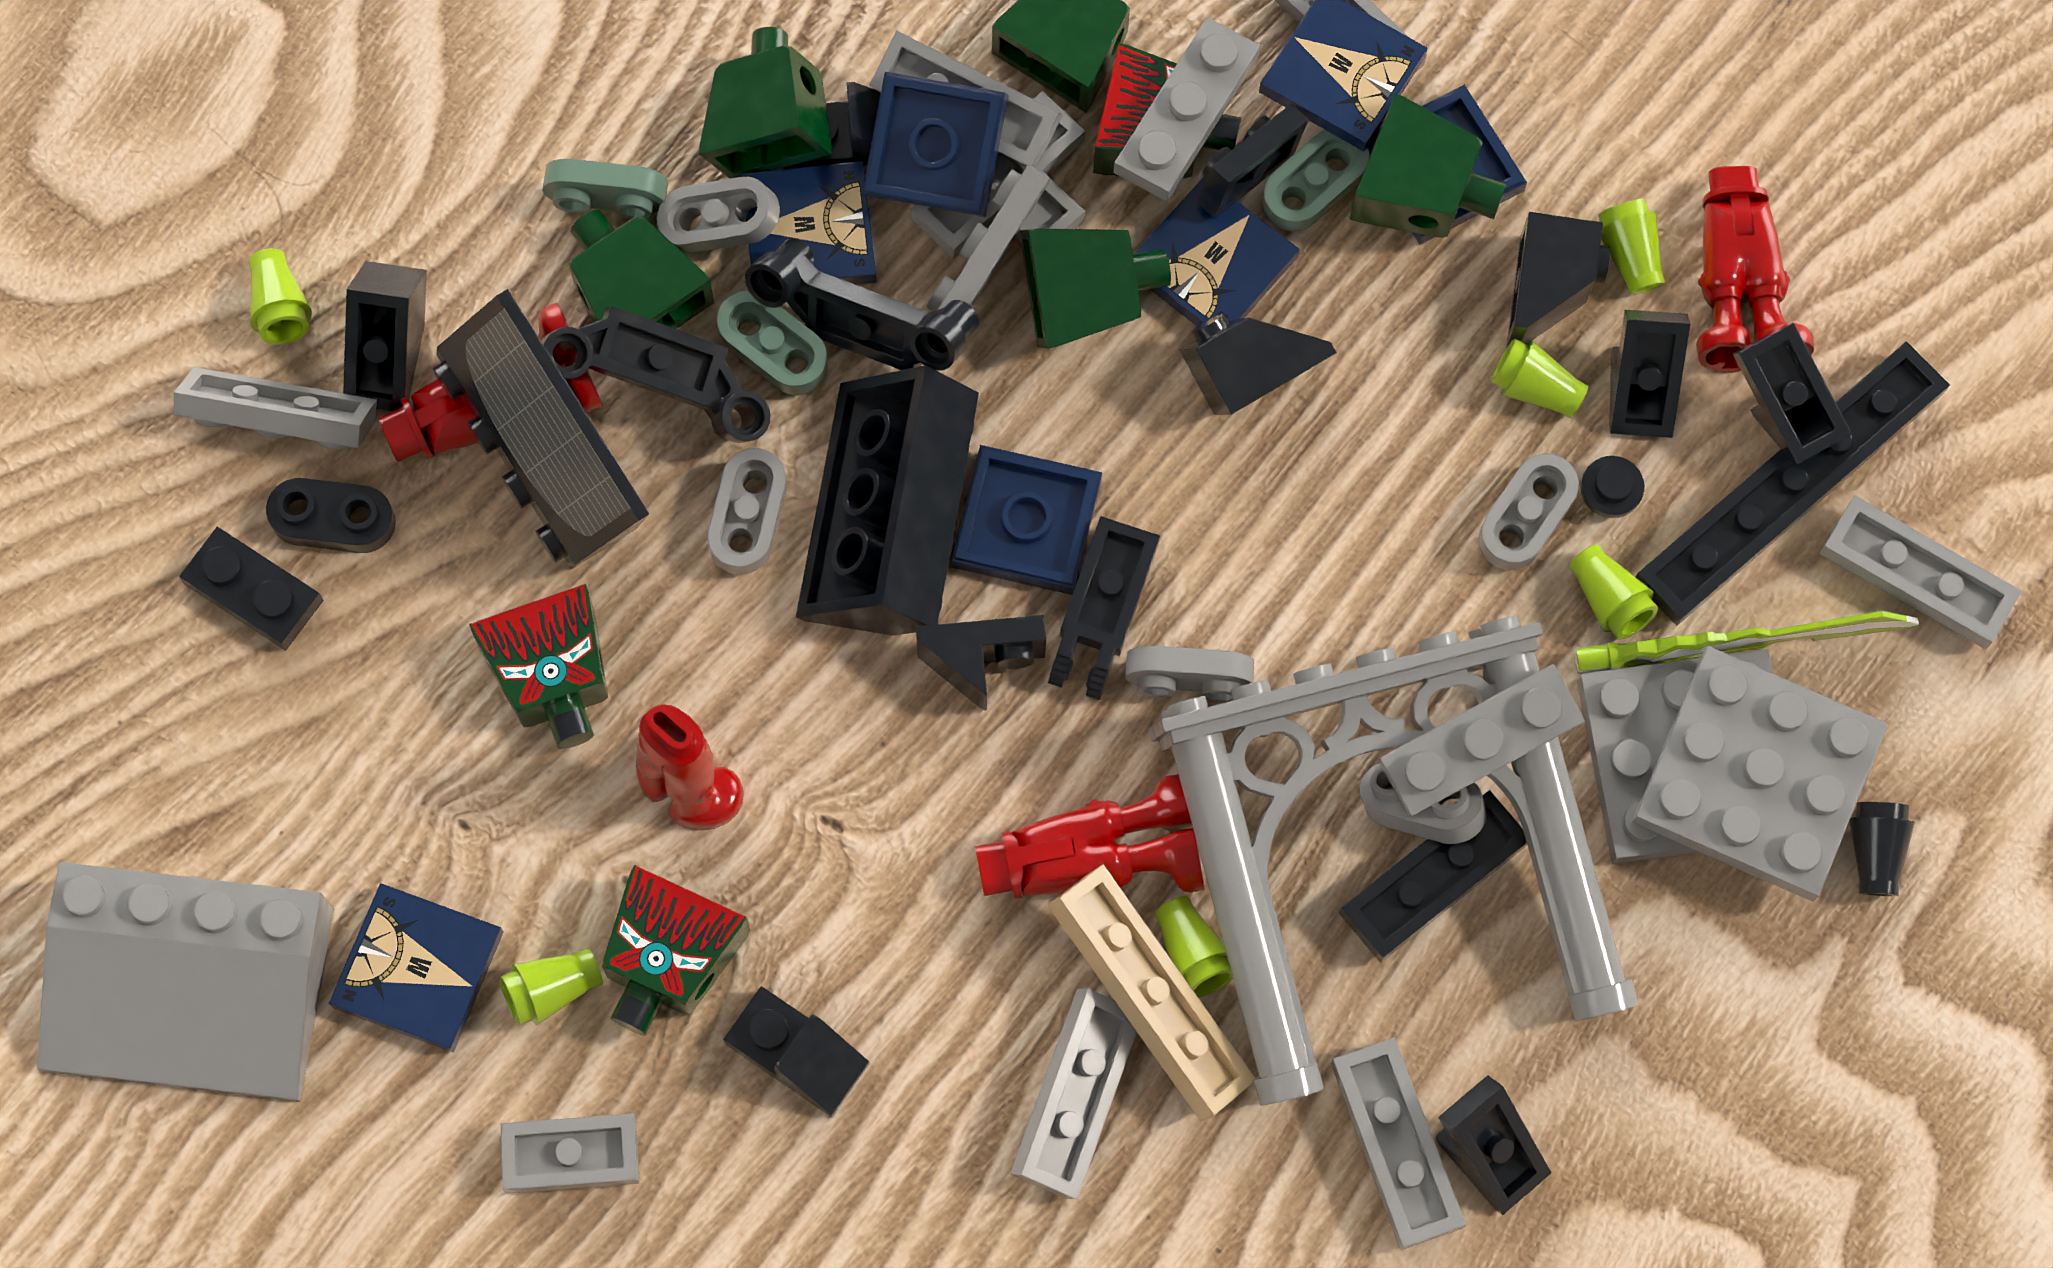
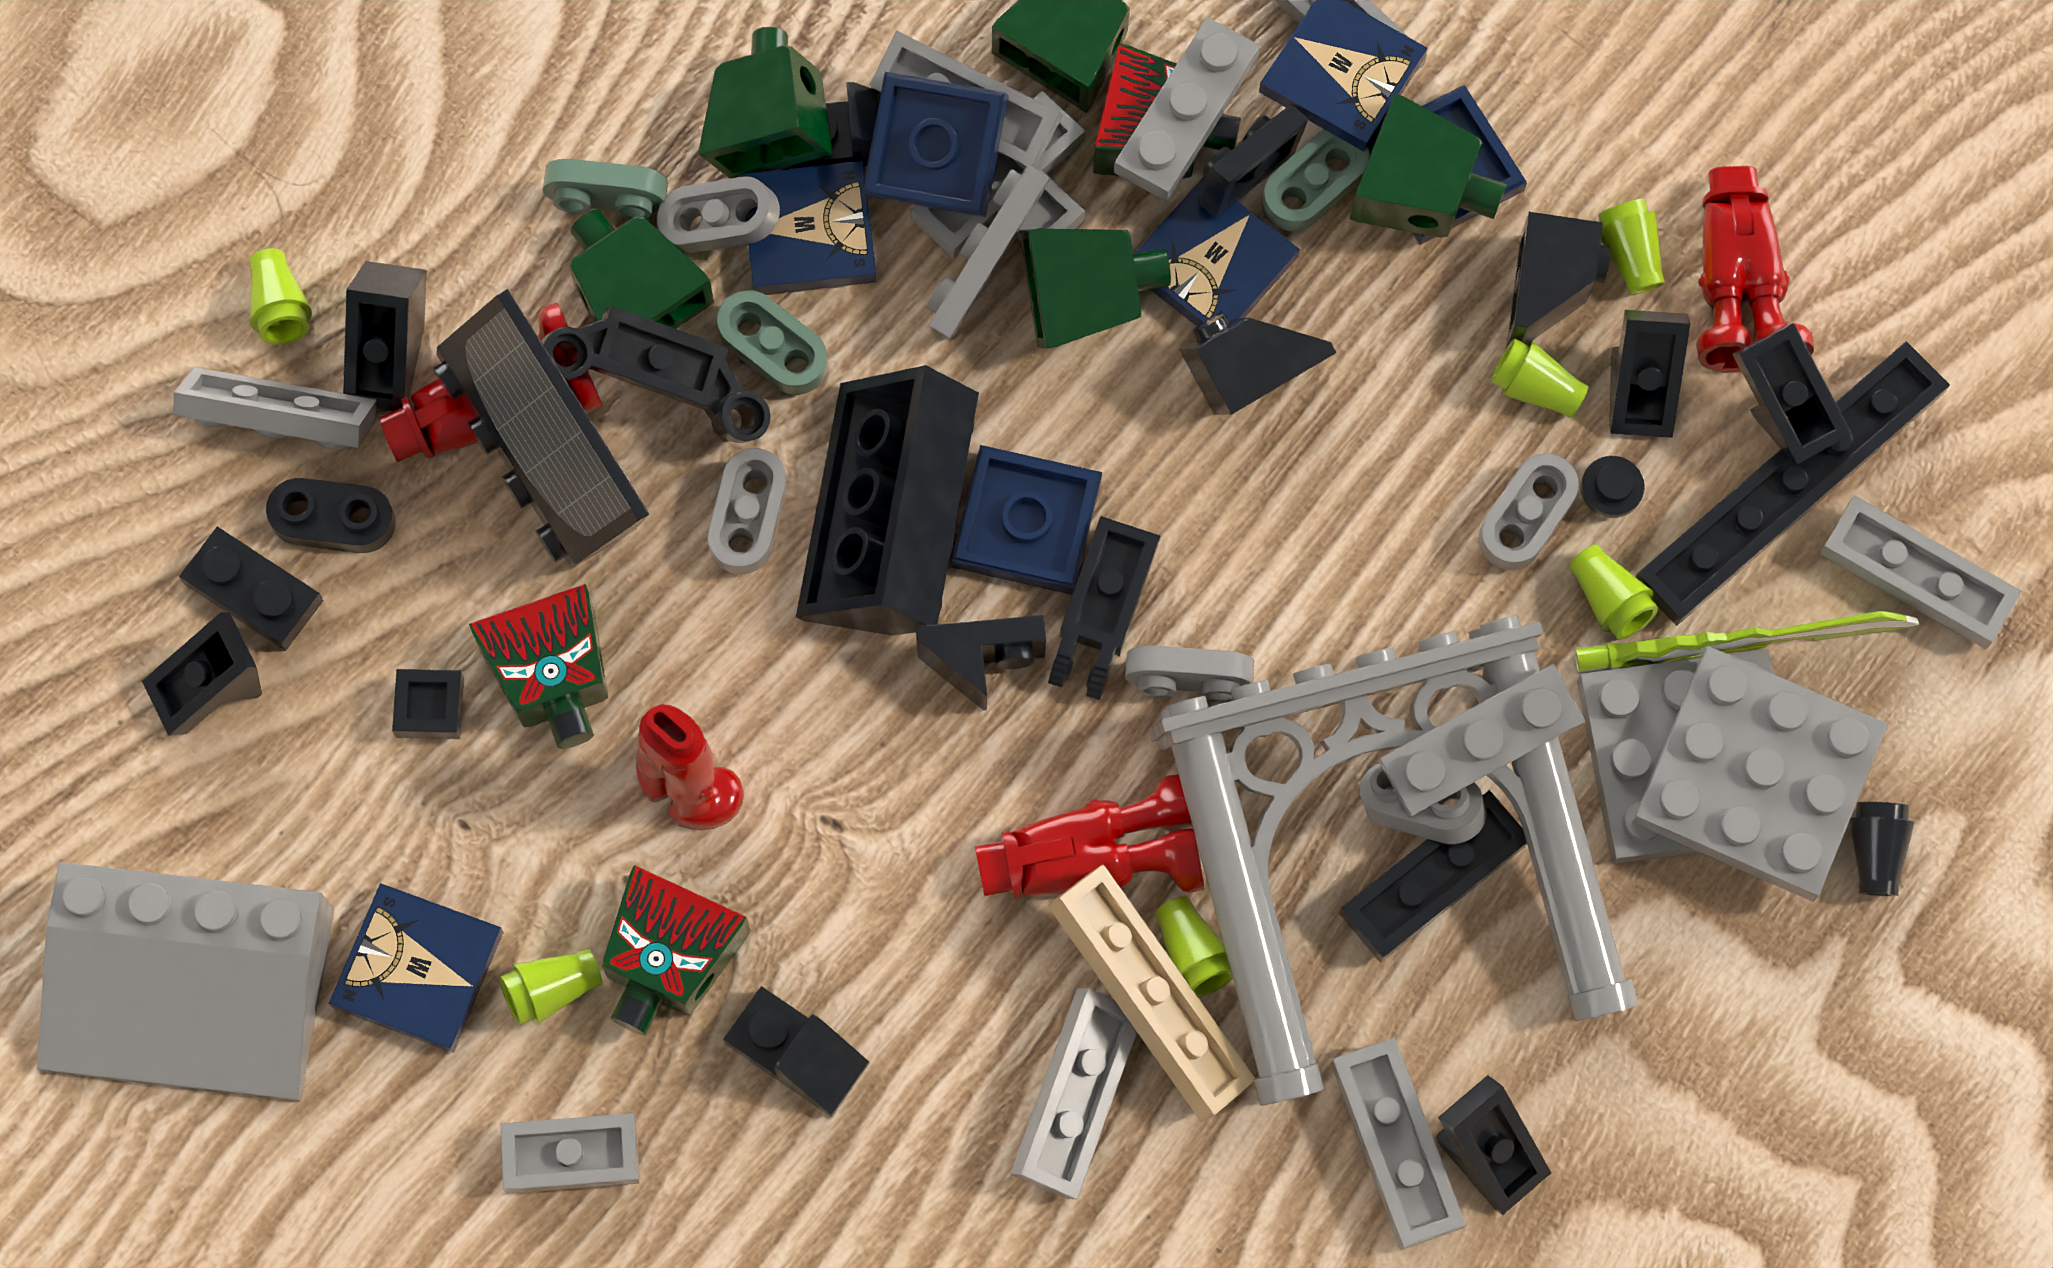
black plate [745,238,979,371] -> none
none -> black slope [142,612,262,736]
none -> black plate [392,669,464,739]

